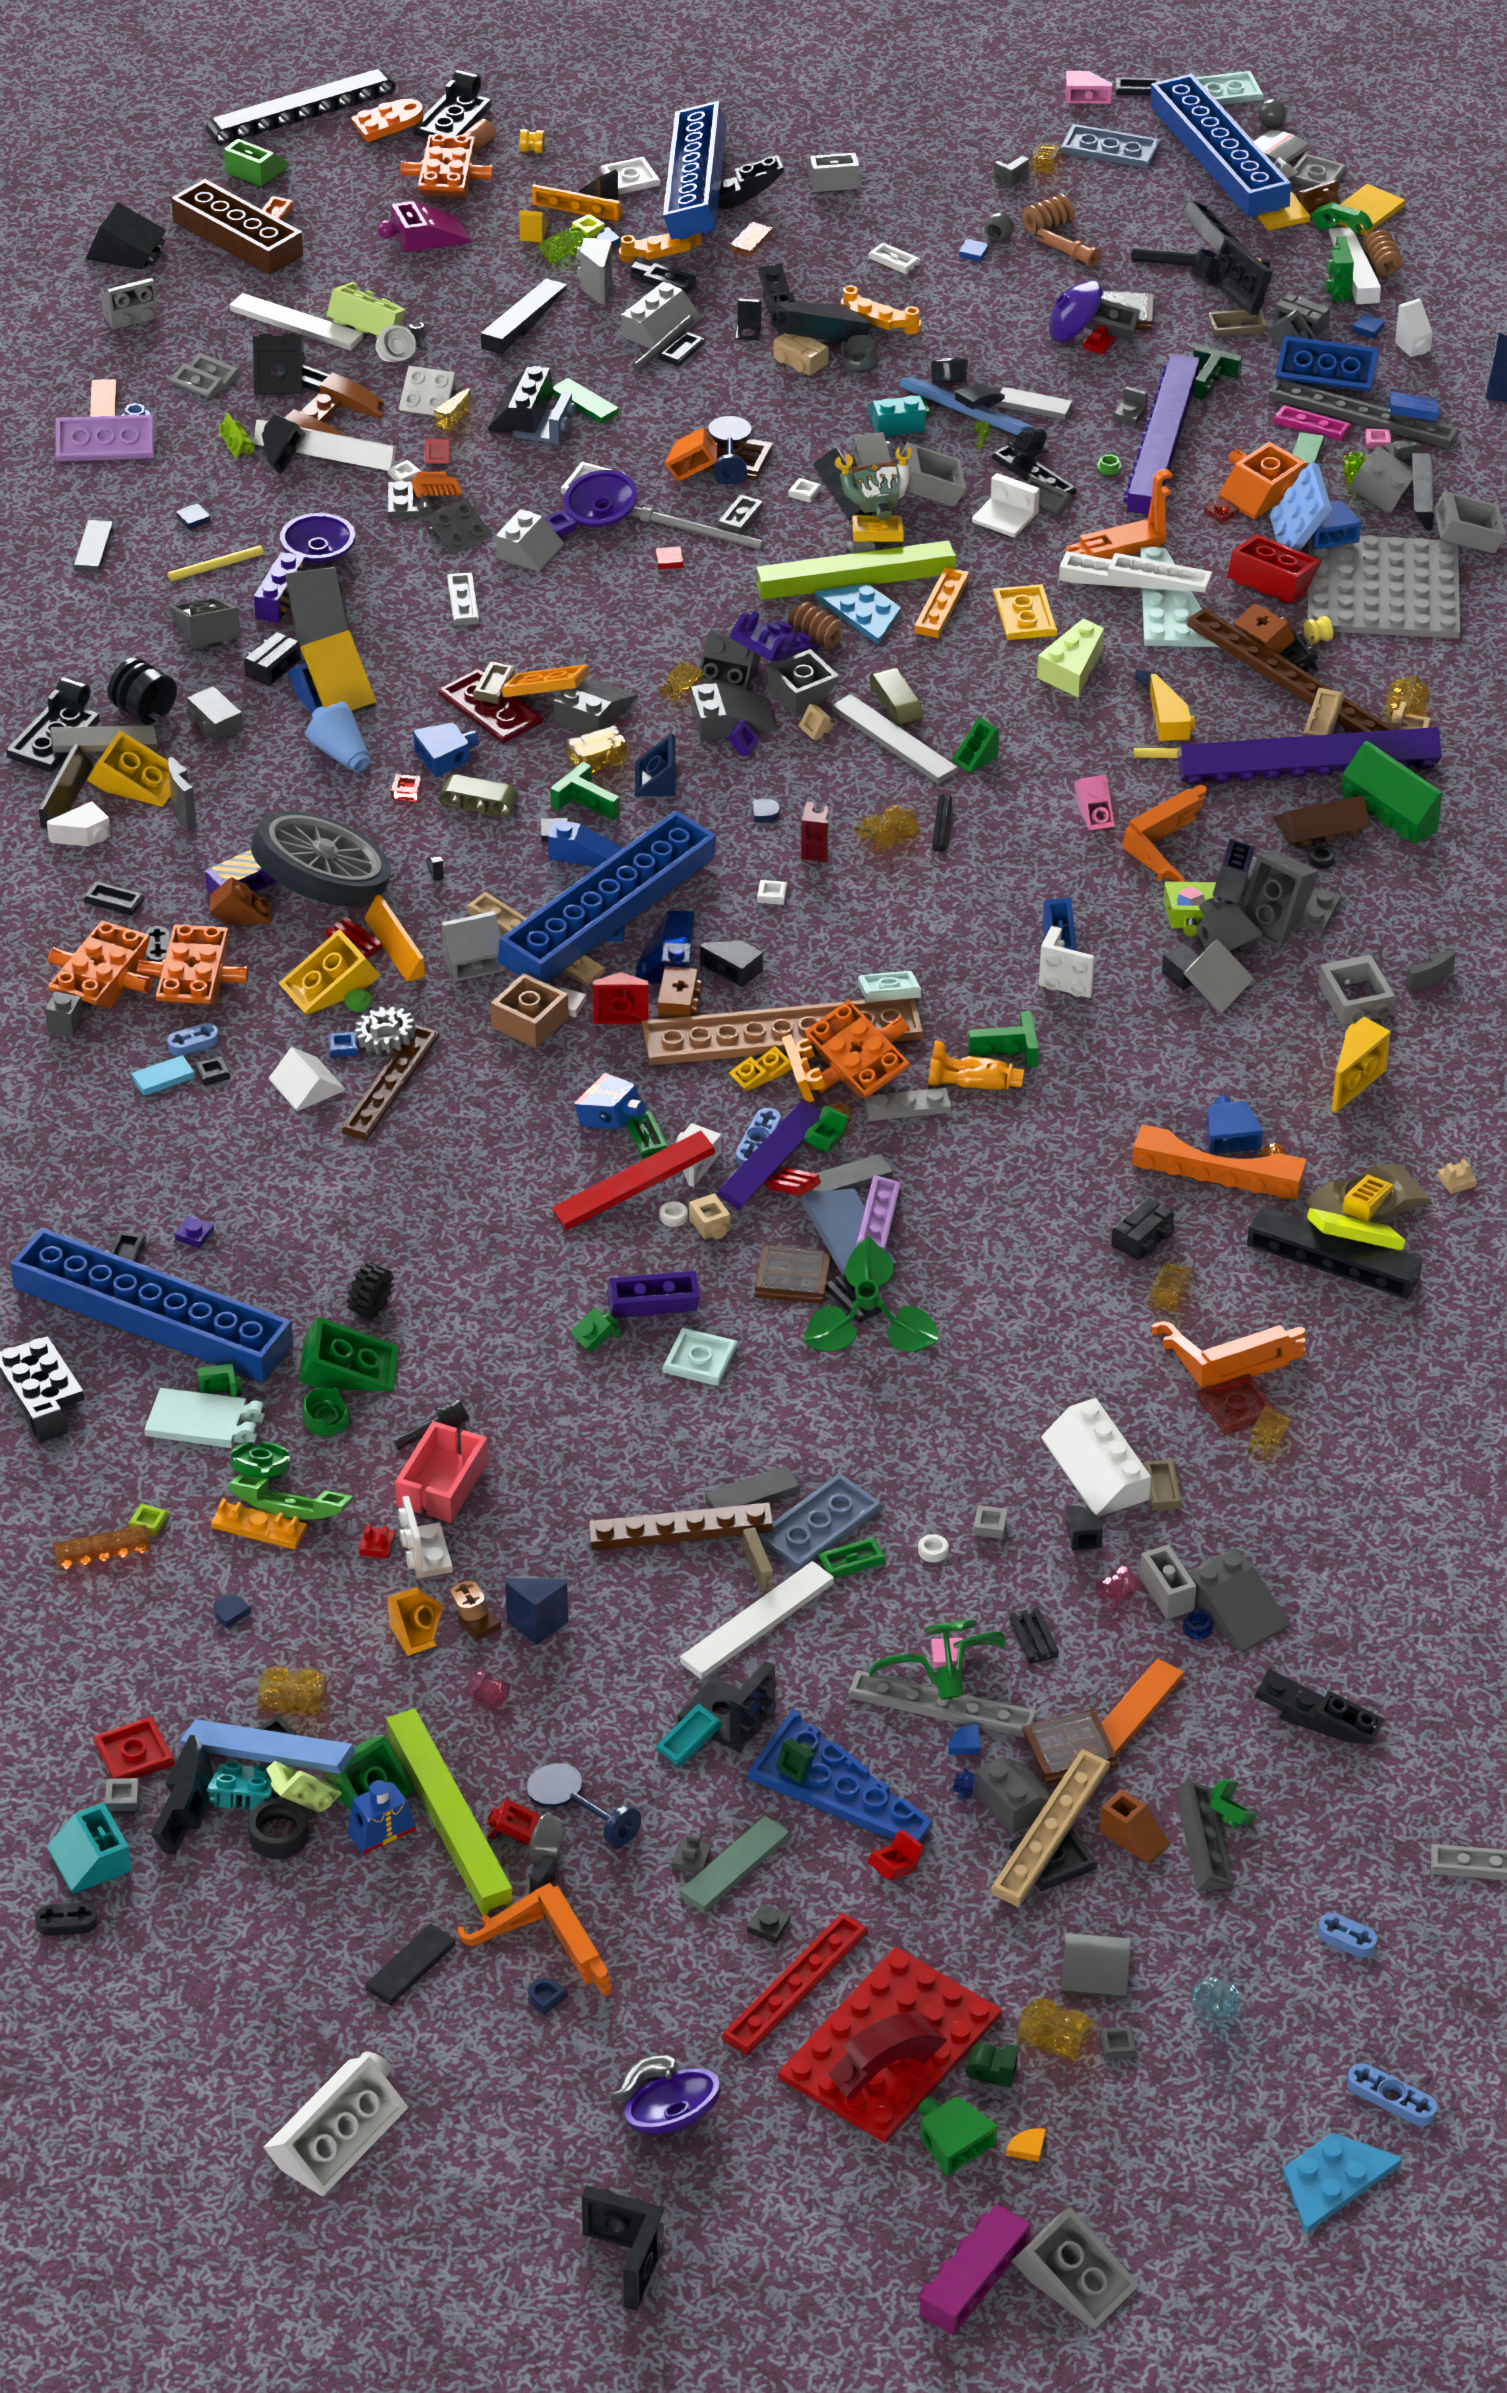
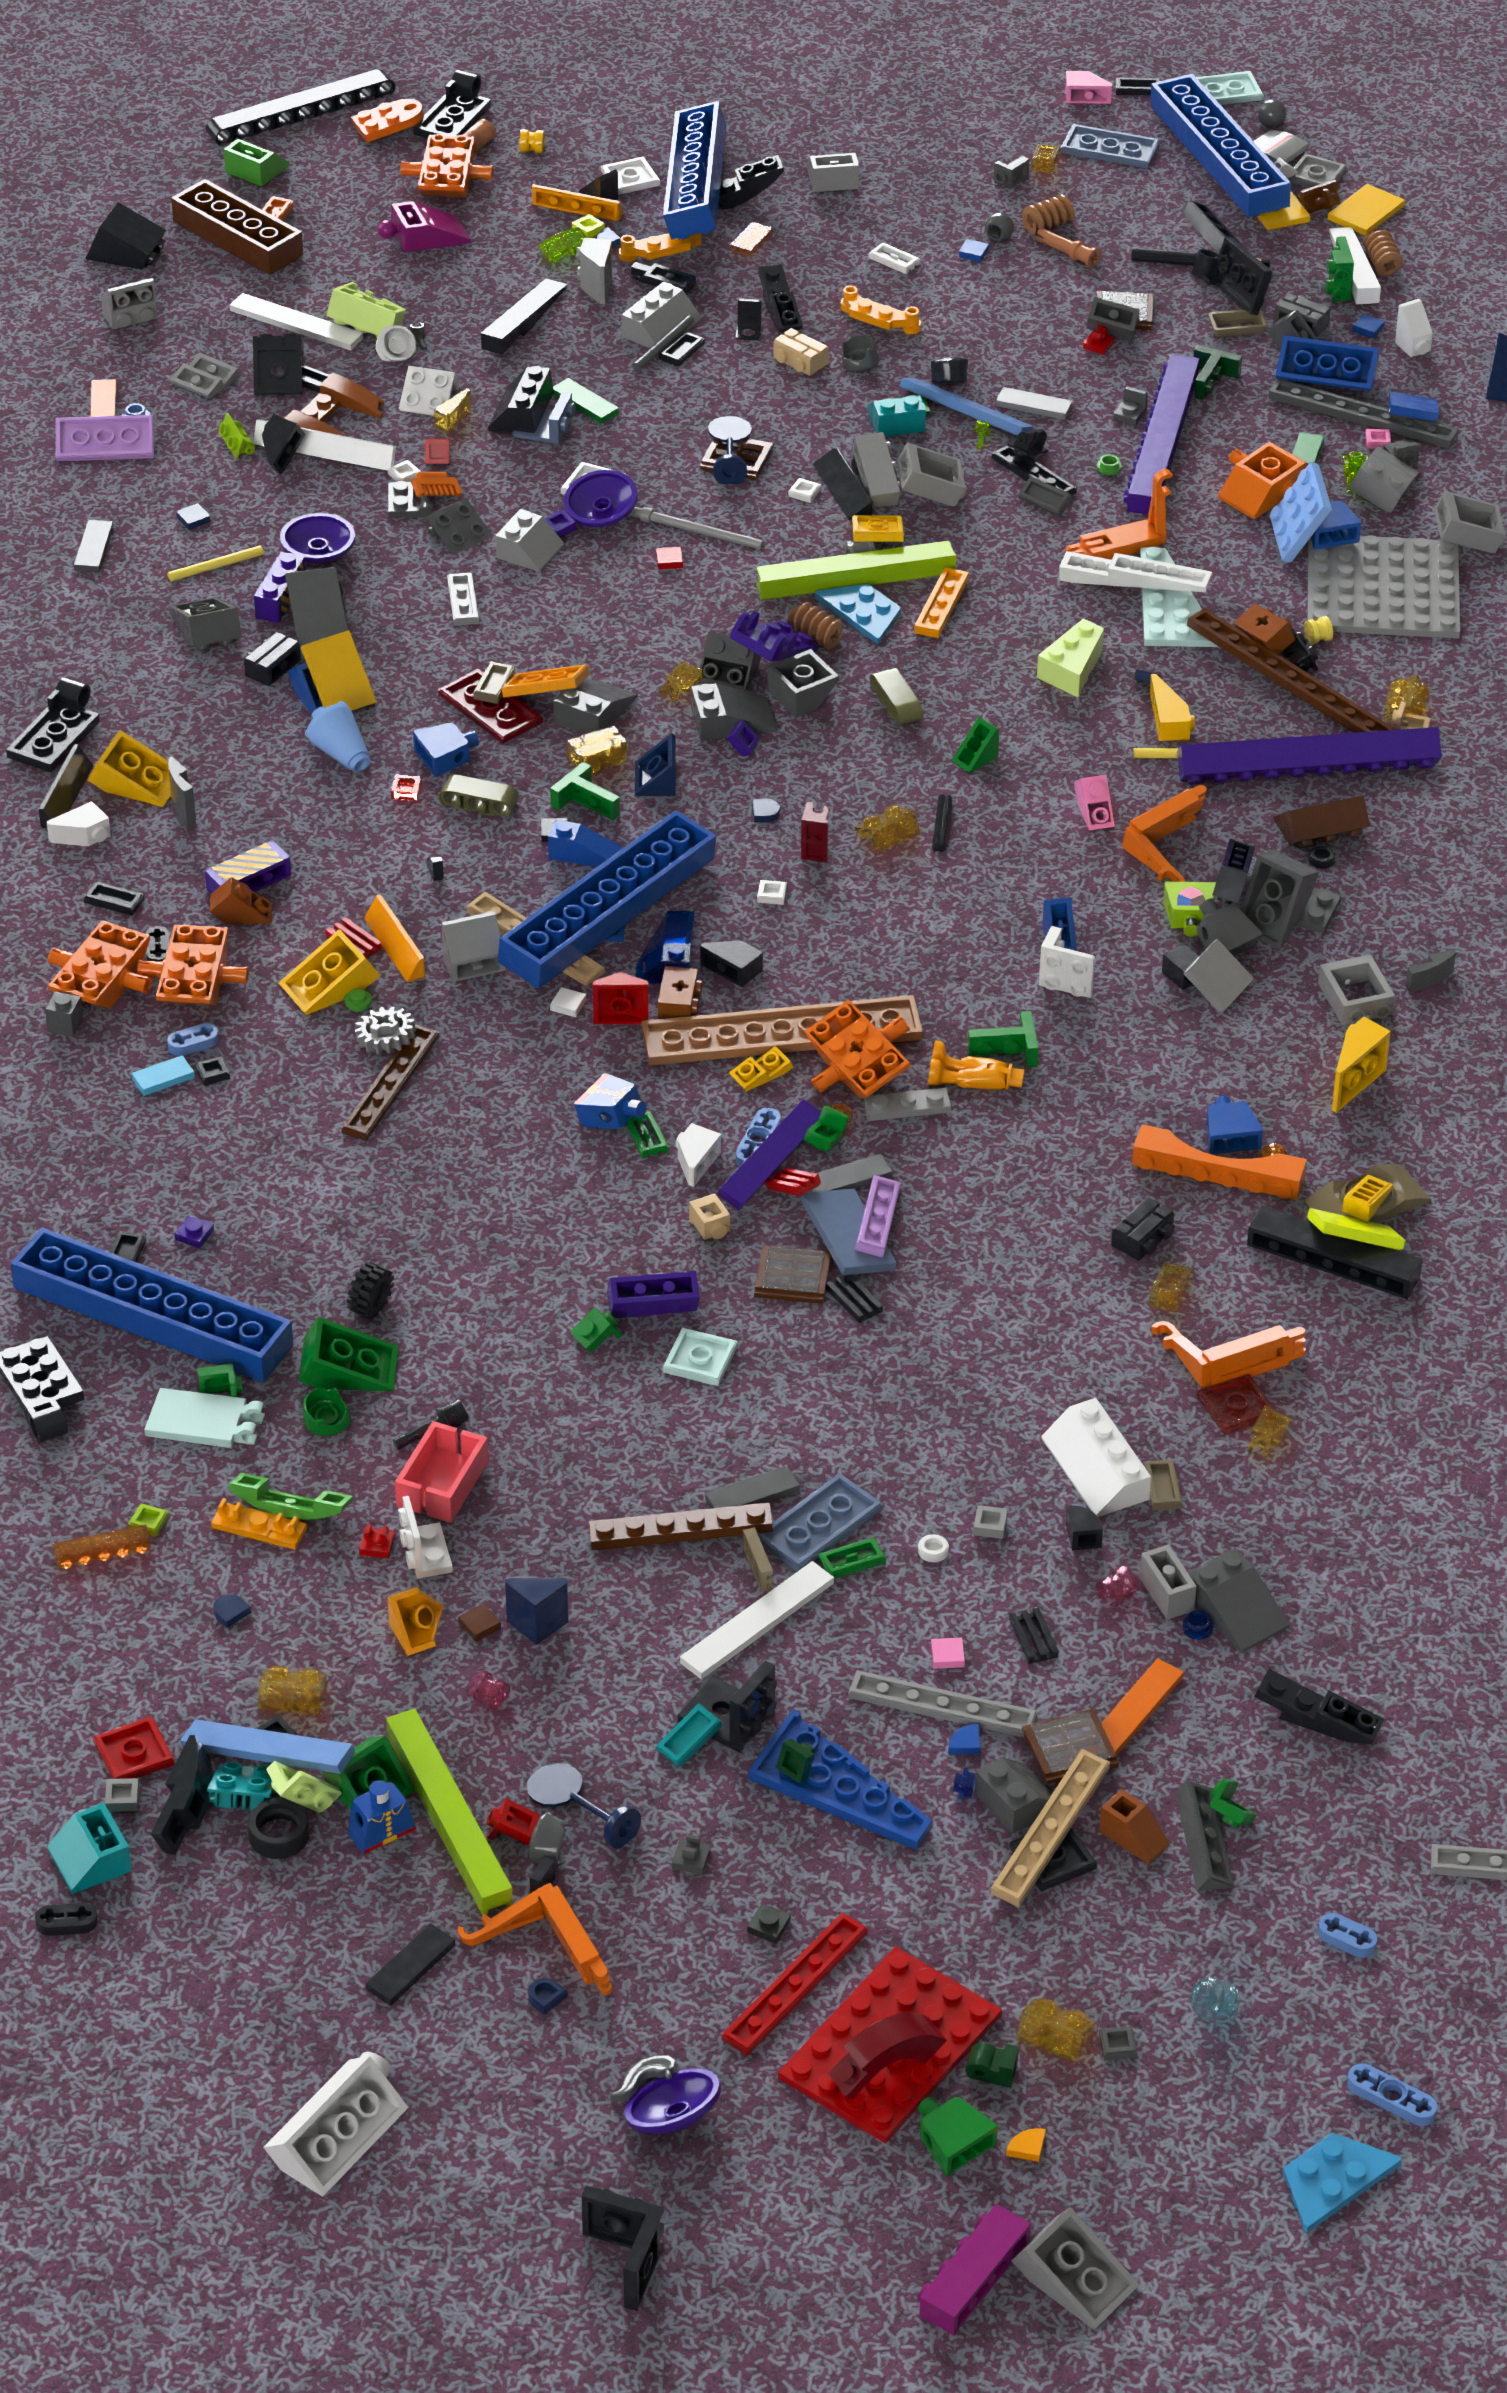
light grey tile [50,726,158,752] -> none
black wheel [107,657,177,725] -> none
brick [186,686,243,742] -> none
green tile [231,1441,290,1478] -> none
wheel [251,810,391,907] -> none
white slope [269,1047,345,1111] -> none
blue tile [328,1032,358,1058] -> none
medium nougat beam [451,1581,488,1621] -> none
medium nougat brick [491,973,569,1048] -> none
yellow slope [519,210,549,243] -> none
red tile [552,1130,716,1230] -> none
white tile [659,1202,688,1227] -> none
orange torso [664,428,717,481] -> none
sand green tile [680,1816,789,1913] -> none
dark grey plate [718,494,763,535] -> none
black slope [770,302,871,342] -> none
light orange plate [782,1034,825,1103] -> none
tan tile [799,704,834,740] -> none
green plant [803,1236,939,1352] -> none
tile [832,694,957,784] -> none
torso [835,447,911,520] -> none
light aqua tile [858,971,921,1003] -> none
red bracket [867,1830,924,1881] -> none
green plant [869,1620,1006,1700] -> none
black slope [955,384,1005,410] -> none
white bracket [972,473,1040,537] -> none
yellow tile [993,584,1057,640] -> none
dark purple dish [1049,280,1103,343] -> none
dark grey slope [1061,1933,1131,1999] -> none
clear red plate [1204,497,1239,524] -> none
red slope [1227,534,1321,603] -> none
dark pink tile [1274,405,1351,442] -> none
tan plate [1303,688,1345,736] -> none
green piece [1311,201,1373,234] -> none
green slope [1341,741,1442,844] -> none
slope [1412,453,1434,530] -> none
tan tile [1437,1159,1477,1194] -> none

